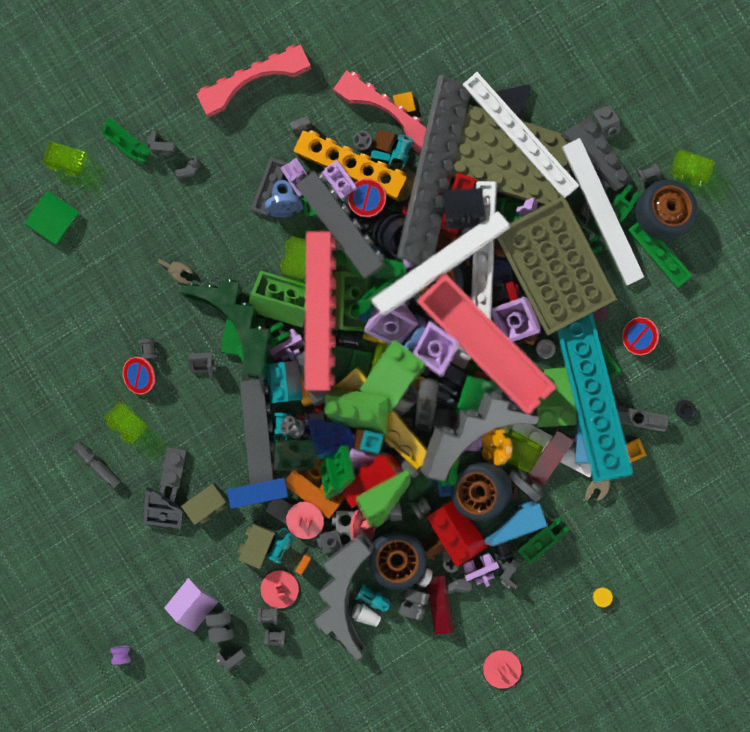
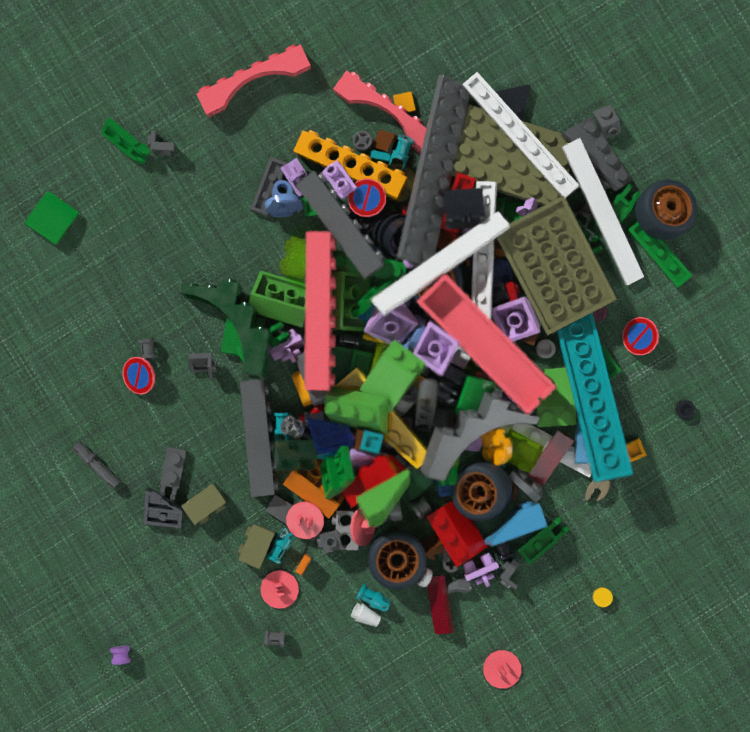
clear neon green brick [43,141,89,178] -> none
clear neon green brick [104,401,150,444] -> none
dark tan hand [157,259,194,285] -> none
lavender slope [165,578,218,632] -> none
dark grey arm [175,156,200,179] -> none
dark grey wheel [205,610,234,642] -> none
dark grey bracket [216,647,247,670] -> none
blue tile [227,478,288,509] -> none
dark grey bush [258,607,278,625] -> none
teal slope [267,361,303,403] -> none
flat silver plate [290,116,312,135] -> none
dark grey arch [314,532,375,660] -> none
dark grey wheel [399,587,430,620] -> none
dark grey tile [401,460,421,478] -> none
dark grey piece [616,406,668,432] -> none
dark grey bush [637,164,662,187] -> none
clear neon green brick [669,149,716,187] -> none

